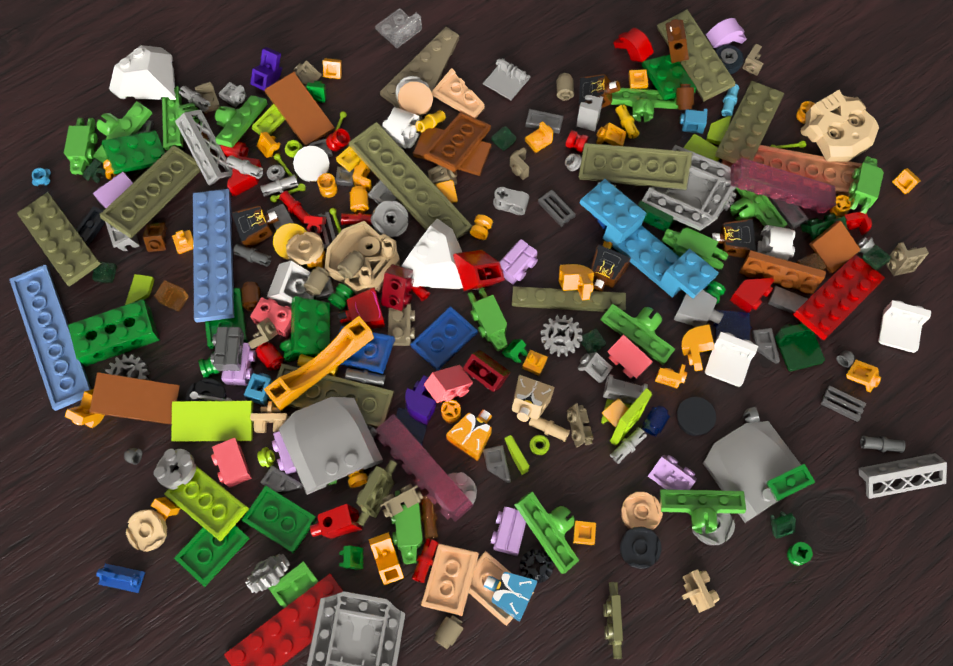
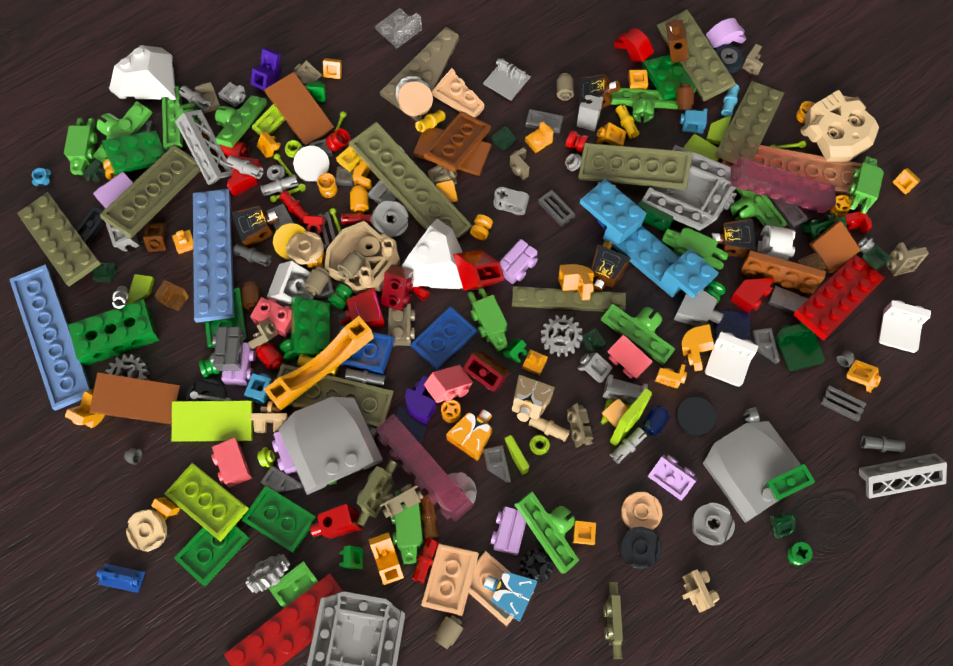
light grey plate [154,449,196,489] -> none
light orange wheel [348,469,368,488] -> none
white brick [382,107,421,149] -> none
bright green plate [660,489,746,534] -> none
none -> light grey pin [112,286,129,309]

